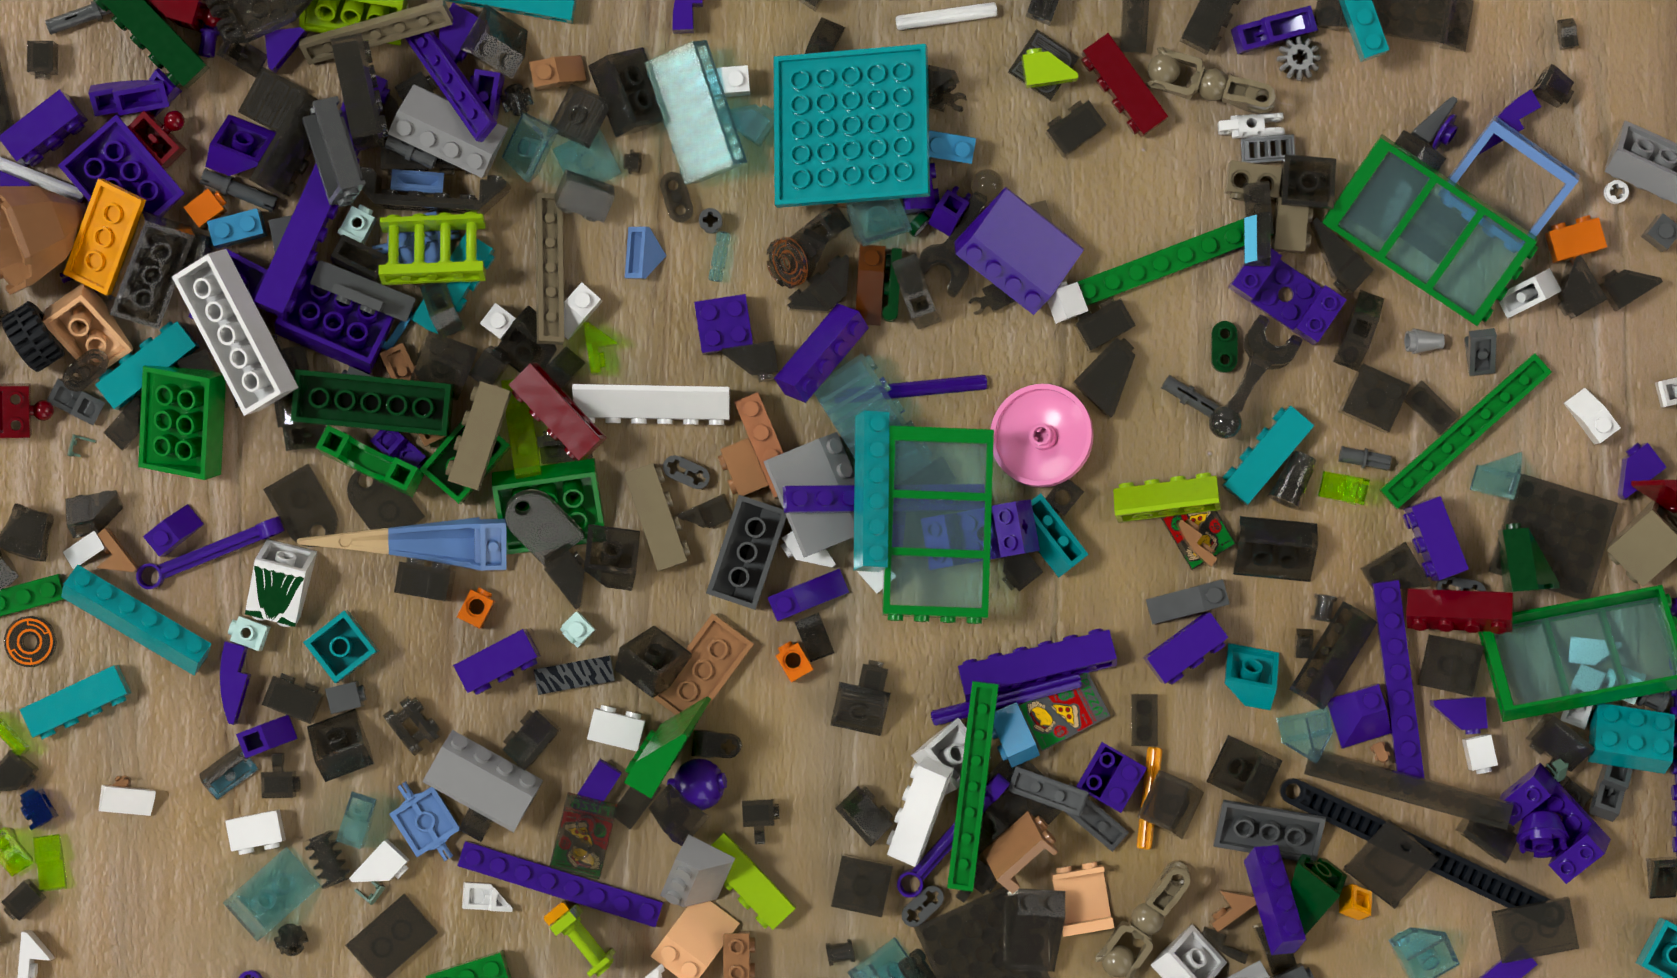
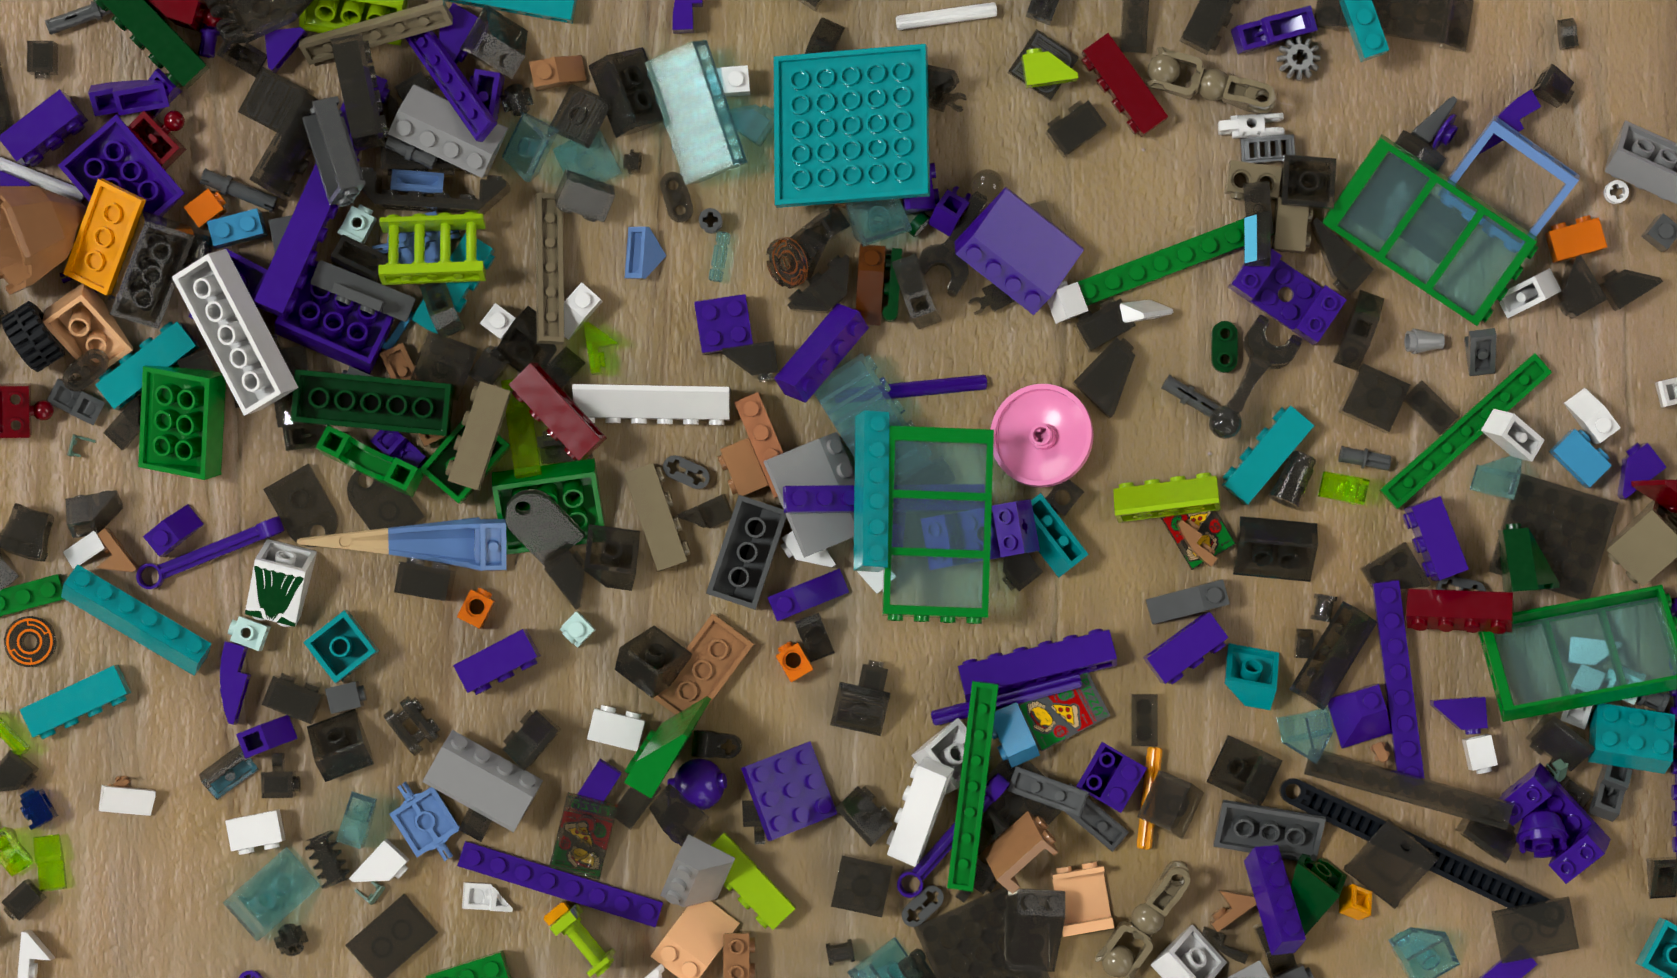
dark purple slope [205,114,276,176] -> none
tile [534,655,615,695] -> none
dark azure brick [929,130,976,164] -> none
clear smoke slope [1417,634,1484,697] -> none
none -> dark purple plate [741,741,837,841]
none -> white slope [1120,300,1174,323]
none -> white brick [1481,408,1544,462]
none -> dark azure piece [1549,429,1612,488]

